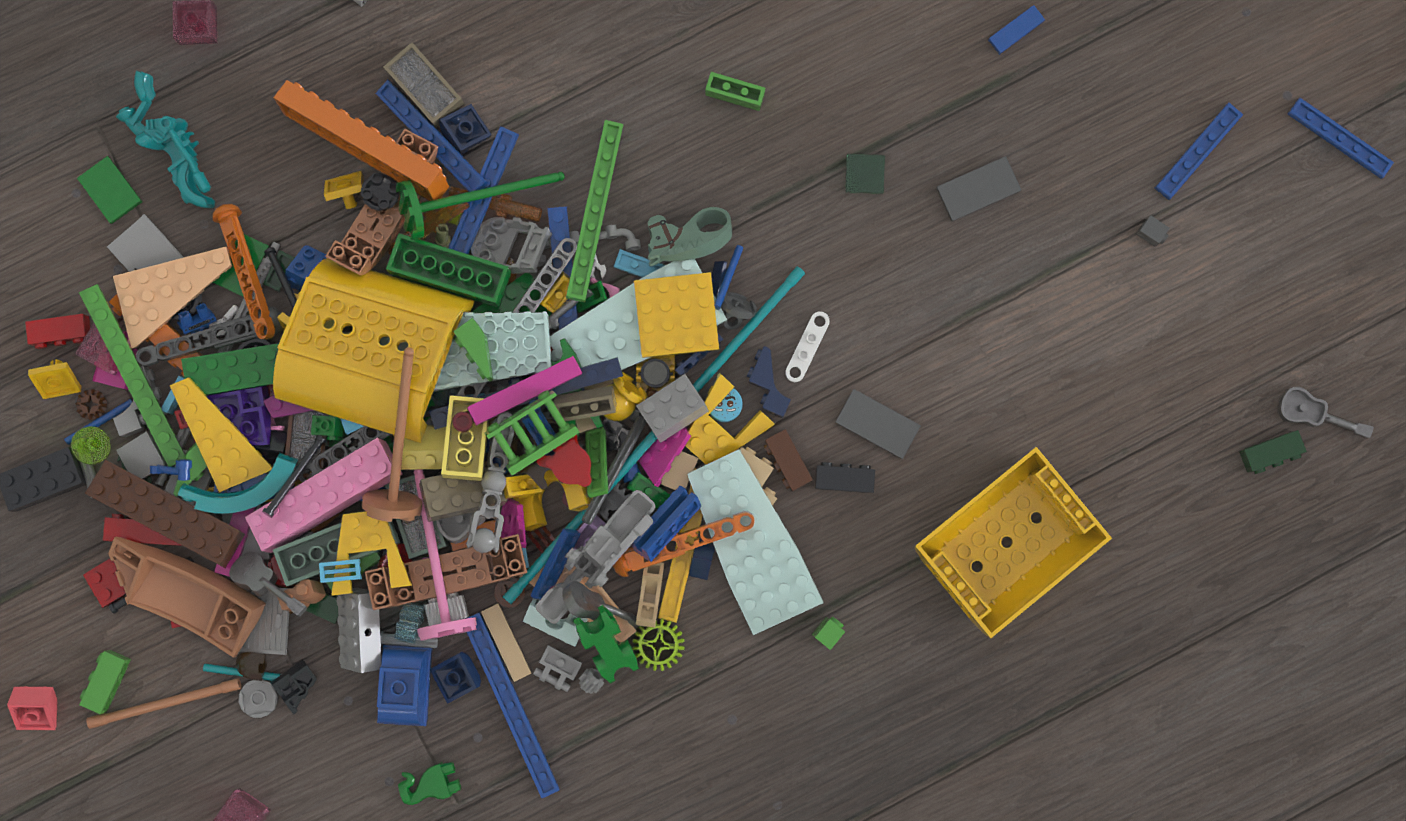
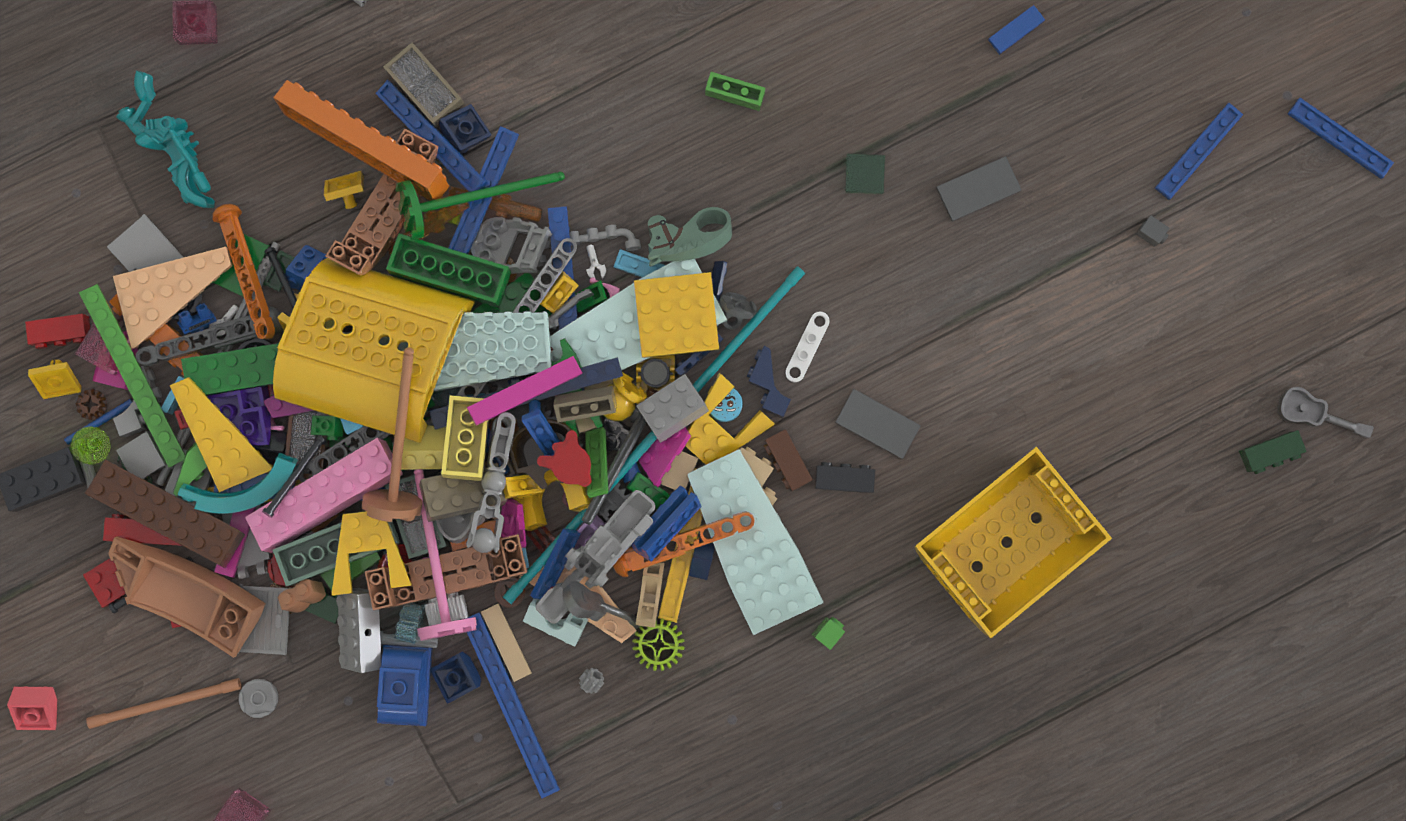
green tile [77,156,143,224] -> none
bright green brick [79,650,131,714] -> none
blue brick [150,459,192,481] -> none
teal bar [203,664,281,681] -> none
flat silver piece [229,552,307,617] -> none
dark brown brick [236,652,267,681] -> none
black slope [270,660,317,715] -> none
medium azure tile [319,559,362,583] -> none
black dish [361,172,400,211] -> none
green hips [398,762,462,805] -> none
olive pin [435,224,451,248] -> none
dark red tile [452,412,473,433] -> none
bright green slope [453,318,493,382] -> none
bright green fence [485,390,580,476] -> none
light grey plate [533,645,582,692] -> none
bright green plate [566,120,623,303] -> none
green piece [573,605,639,684] -> none
blue bar [714,245,743,310] -> none

